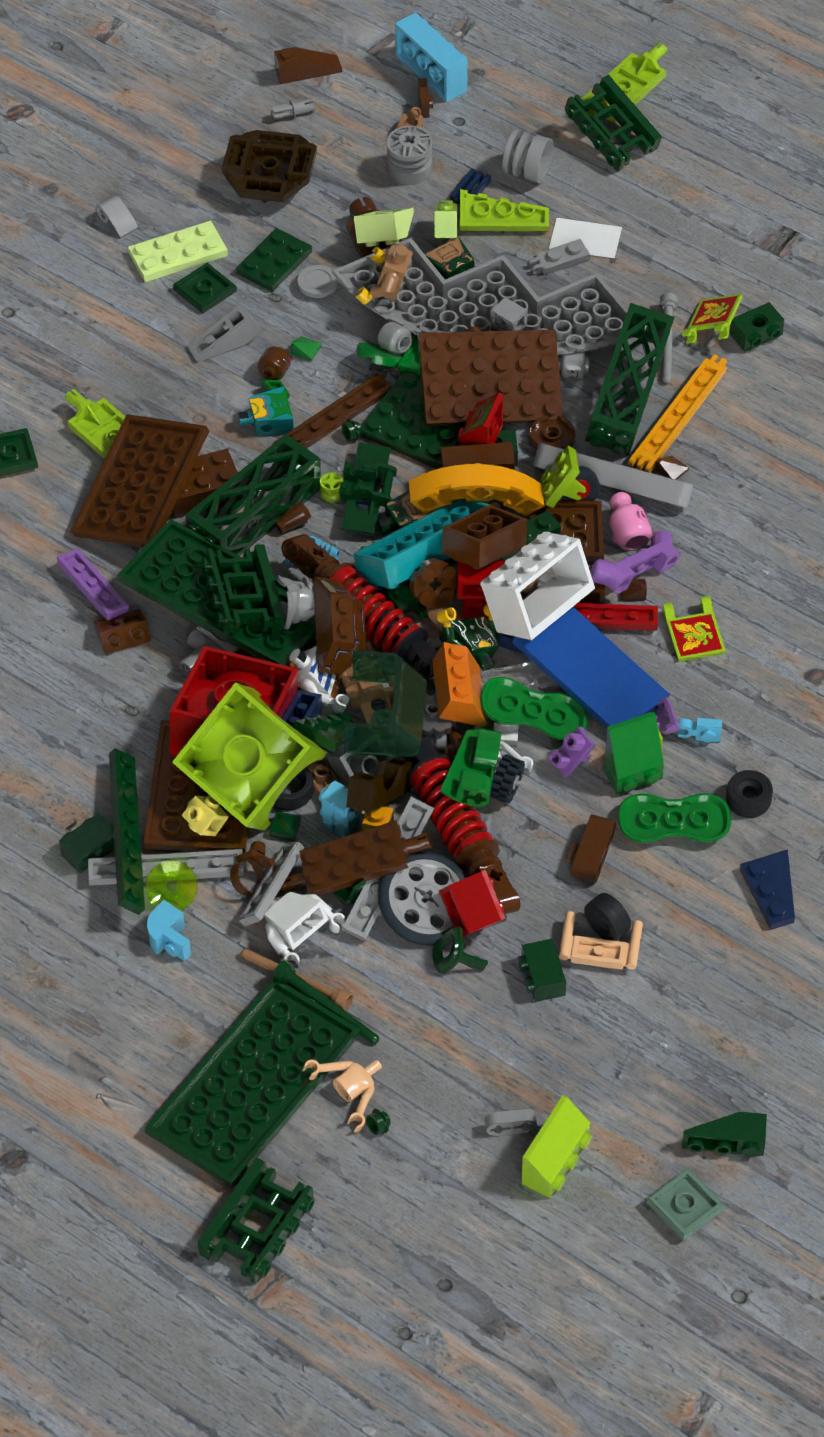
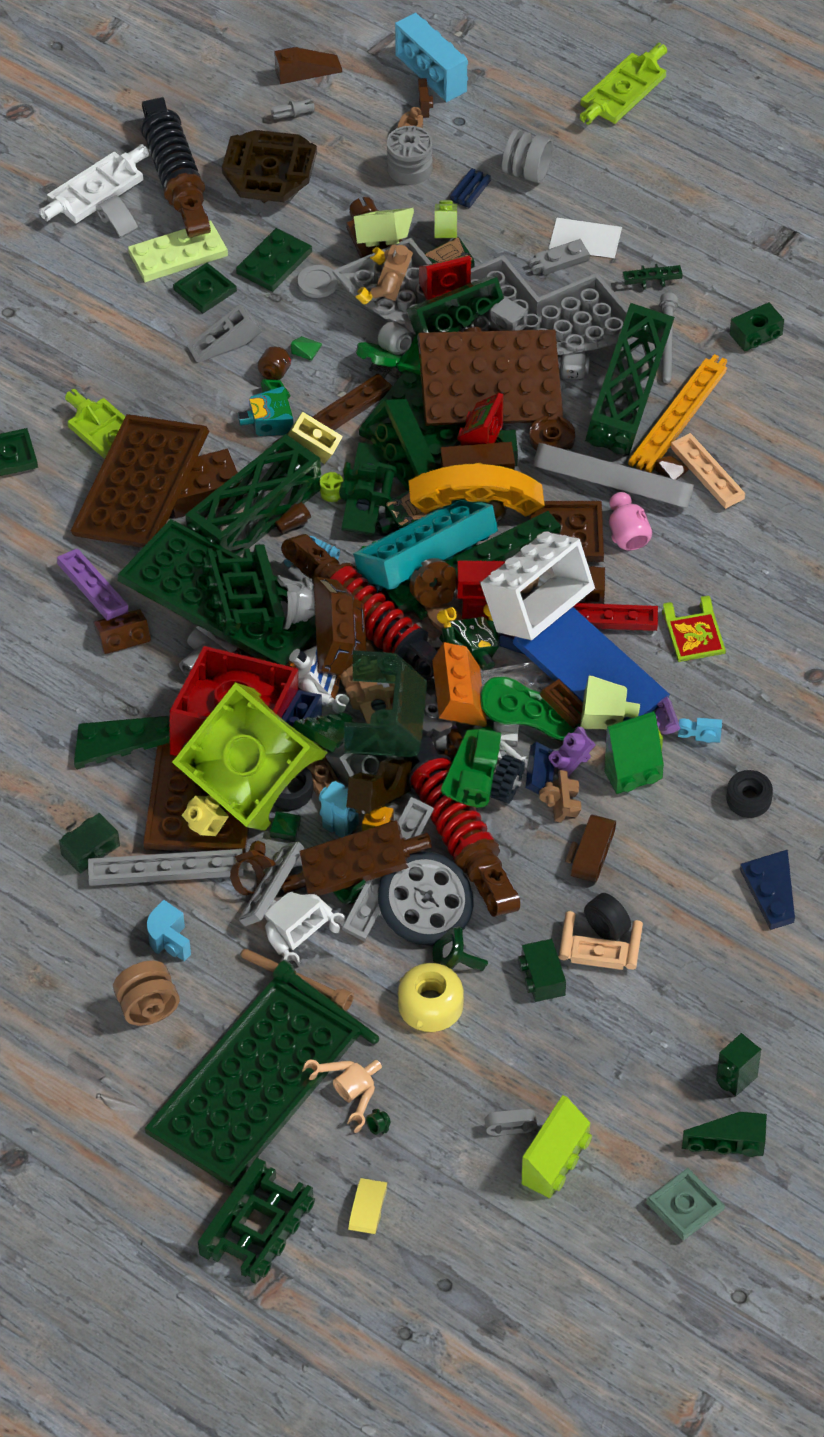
dark green plate [109,748,145,915] -> none
clear neon green dish [146,860,198,911] -> none
dark green plate [341,419,362,441] -> none
red slope [439,870,505,937] -> none
reddish brown brick [442,505,527,569] -> none
lime wing [460,189,549,231] -> none
lime plate [541,446,599,508] -> none
dark green fence [565,74,662,172] -> none
medium lavender plate [590,531,681,594] -> none
green plate [618,793,731,843] -> none
reddish brown slope [622,579,647,600] -> none
flag [682,294,743,344] -> none
none -> white plate [39,144,150,223]
none -> dark green wing [74,715,170,770]
none -> medium nougat wheel [113,960,180,1026]
none -> black piece [140,97,211,238]
none -> light yellow brick [288,412,343,464]
none -> light yellow slope [348,1178,387,1234]
none -> dark green wedge [361,399,438,491]
none -> light yellow piece [398,963,464,1032]
none -> dark green wedge [407,277,504,335]
none -> red slope [419,256,471,300]
none -> dark blue tile [525,742,554,794]
none -> medium nougat hips [539,770,581,823]
none -> reddish brown tile [540,679,583,729]
none -> yellowish green torso [580,676,640,729]
none -> dark green piece [622,264,683,290]
none -> light nougat plate [671,433,745,509]
none -> dark green brick [716,1033,762,1096]

